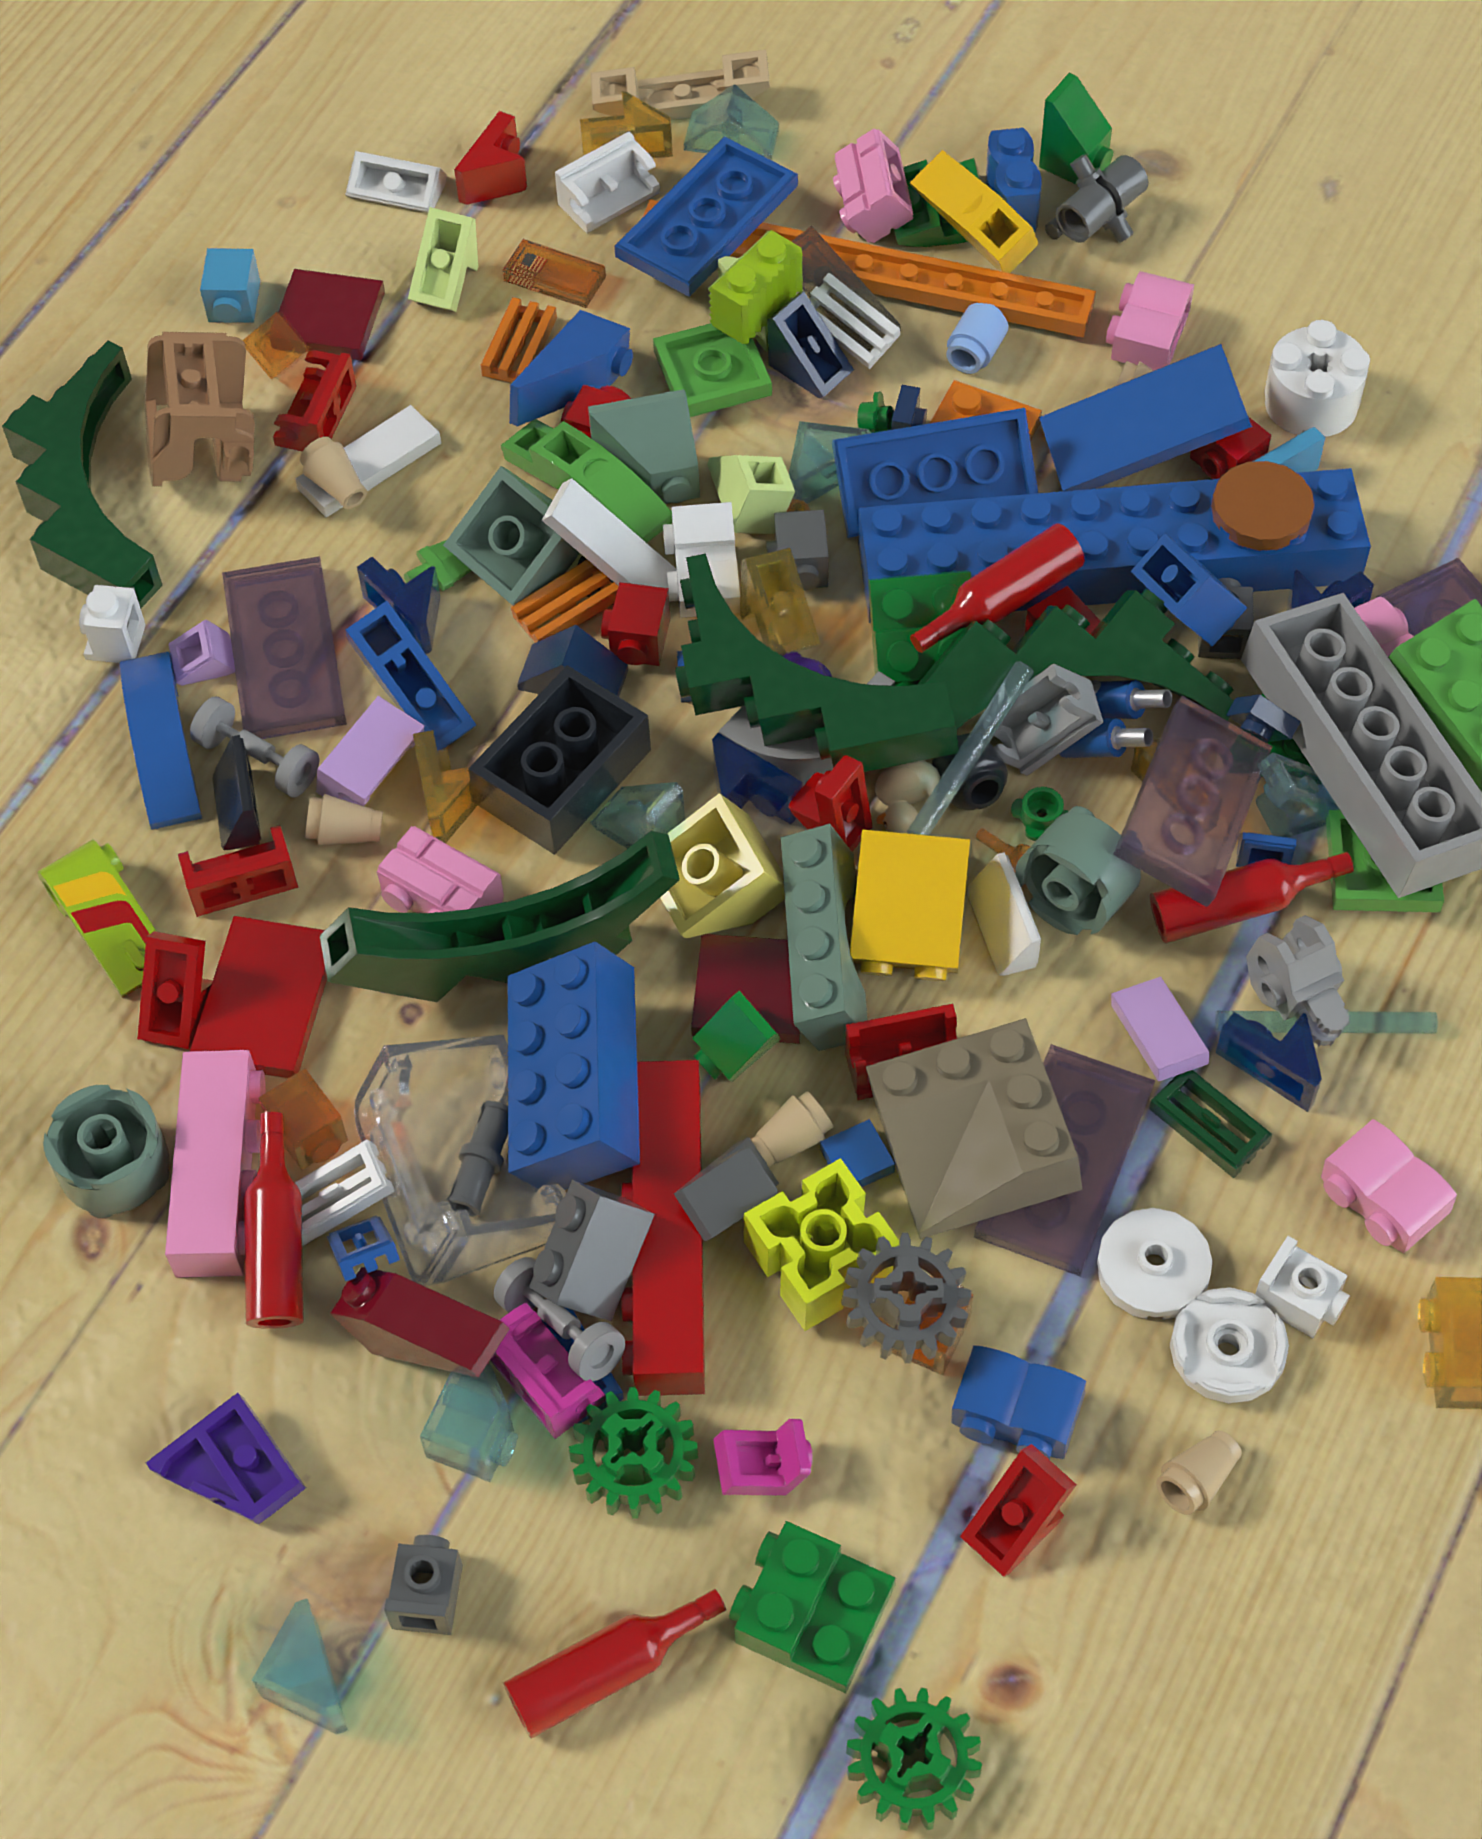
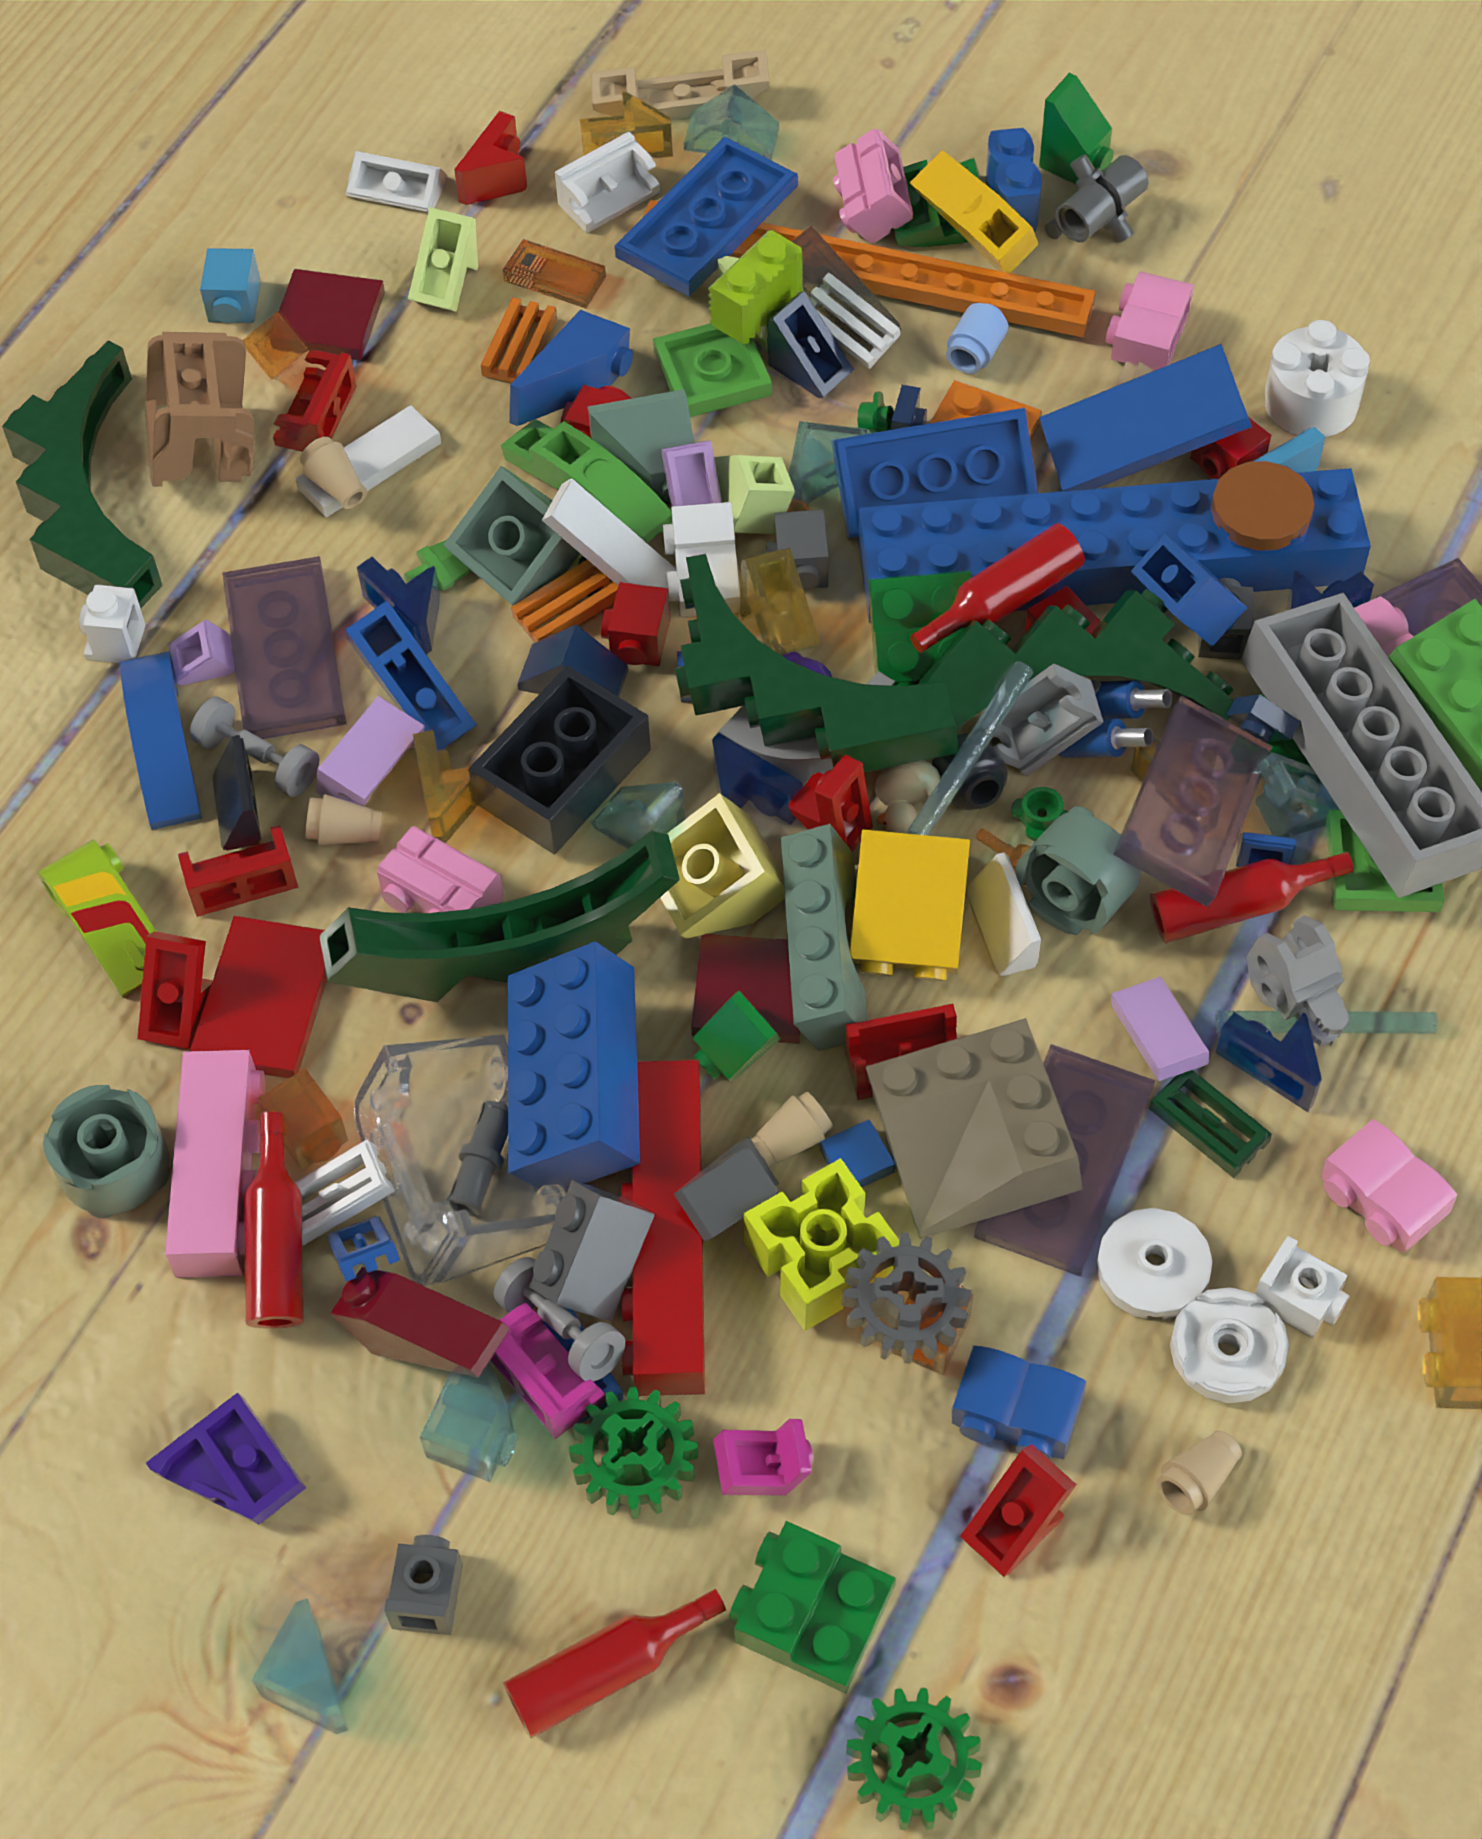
none -> lavender tile [661,440,722,507]

